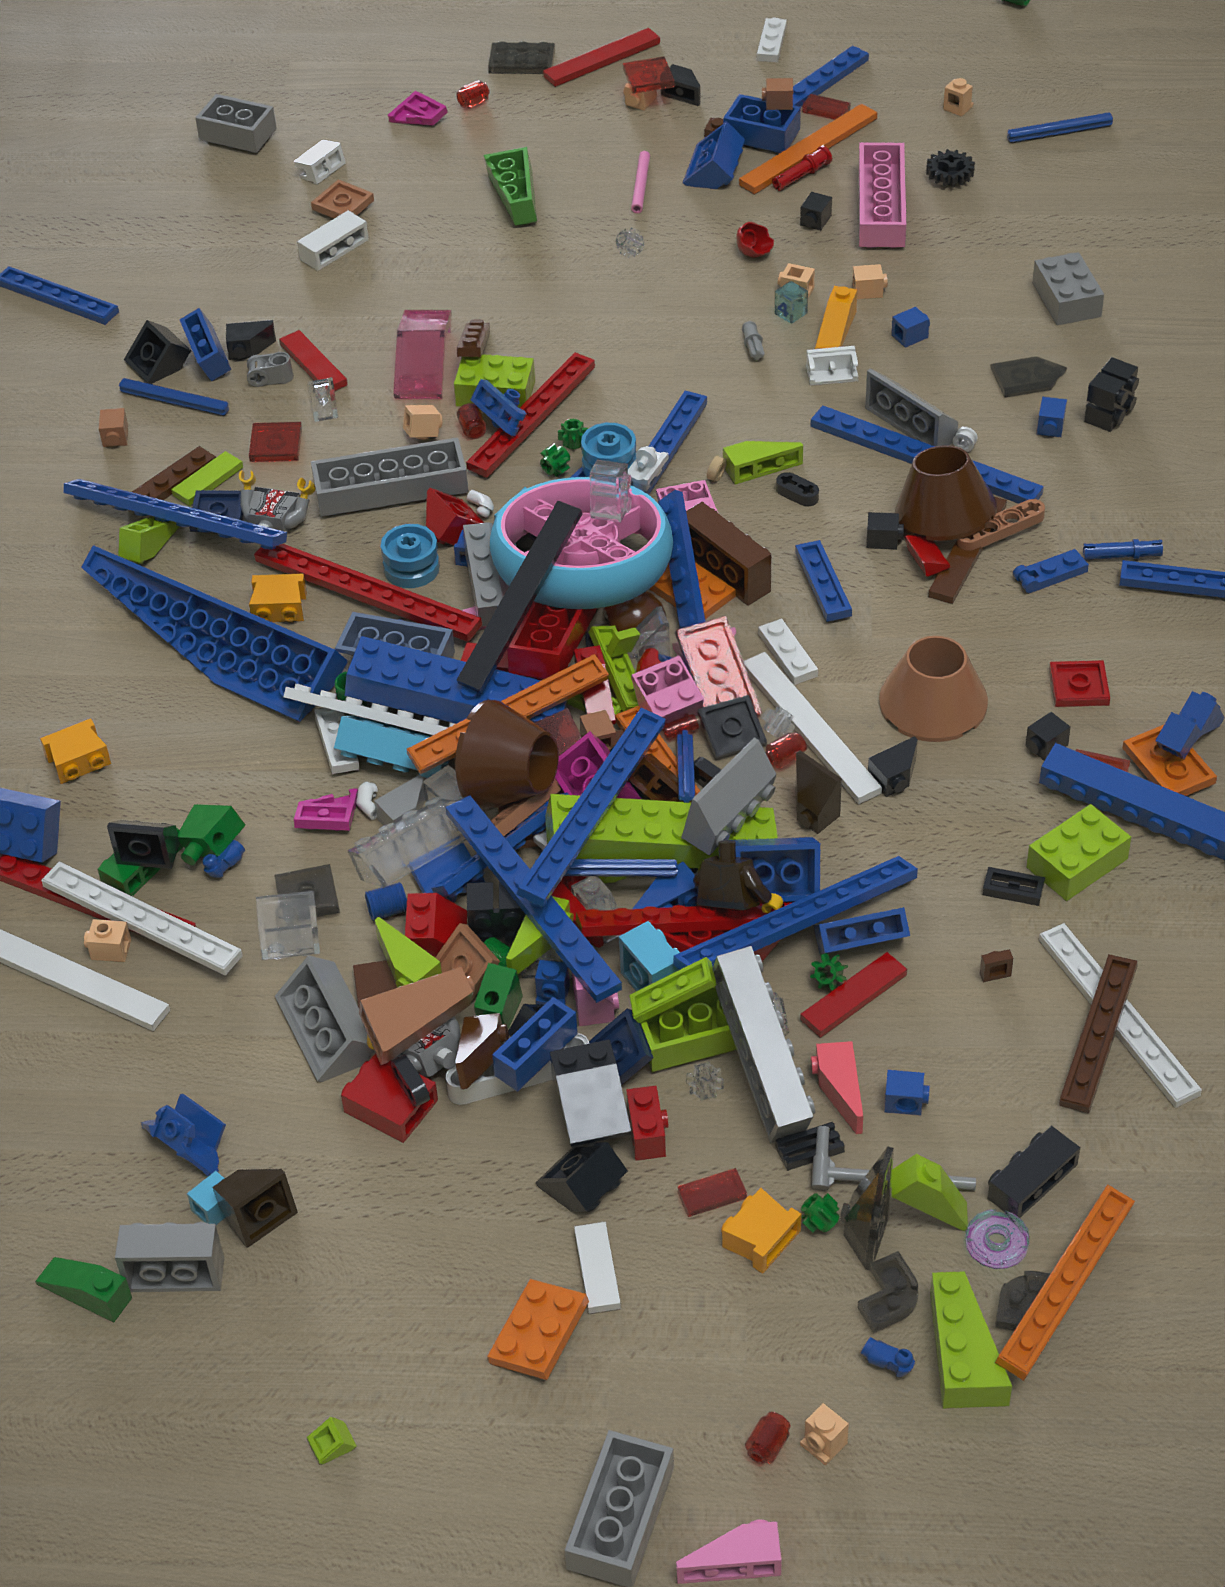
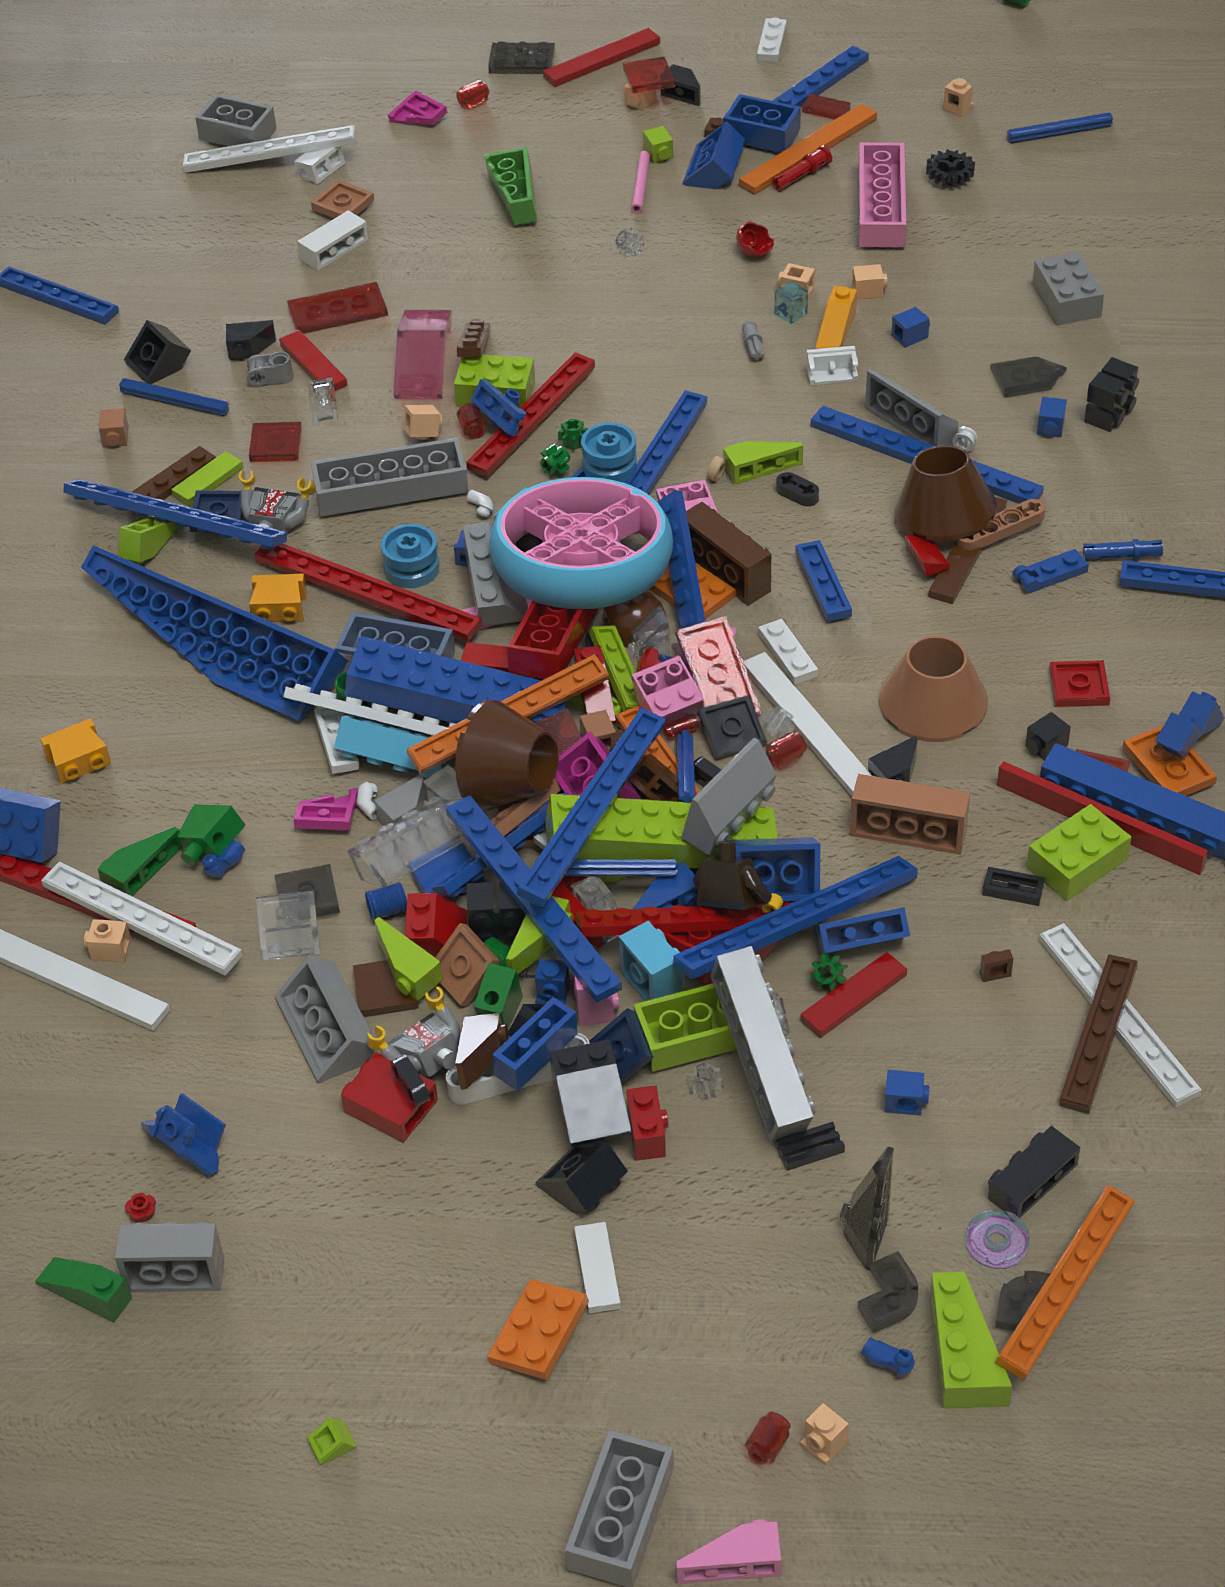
black slope [107,820,180,869] -> none
blue brick [179,308,232,381] -> none
medium azure brick [187,1171,226,1225] -> none
dark brown slope [212,1169,298,1248] -> none
nougat slope [359,966,475,1065] -> none
red slope [426,488,484,545] -> none
black tile [457,501,583,694] -> none
clear brick [590,459,632,522] -> none
lime tile [606,628,640,657] -> none
white hips [625,446,668,492] -> none
lime tile [629,957,717,1023] -> none
clear red tile [677,1168,747,1217] -> none
light orange hips [721,1188,801,1274] -> none
nougat brick [762,78,793,110] -> none
dark brown slope [795,750,842,834] -> none
black brick [800,192,832,231] -> none
green gear [801,1193,840,1233] -> none
coral slope [810,1041,863,1134] -> none
light grey bar [812,1126,976,1190] -> none
black brick [866,512,904,550] -> none
lime slope [891,1154,968,1231] -> none
none -> red plate [125,1193,156,1223]
none -> white tile [183,125,356,173]
none -> clear red tile [287,282,388,334]
none -> lime brick [643,126,674,164]
none -> nougat brick [850,774,970,855]
none -> red tile [997,761,1208,875]

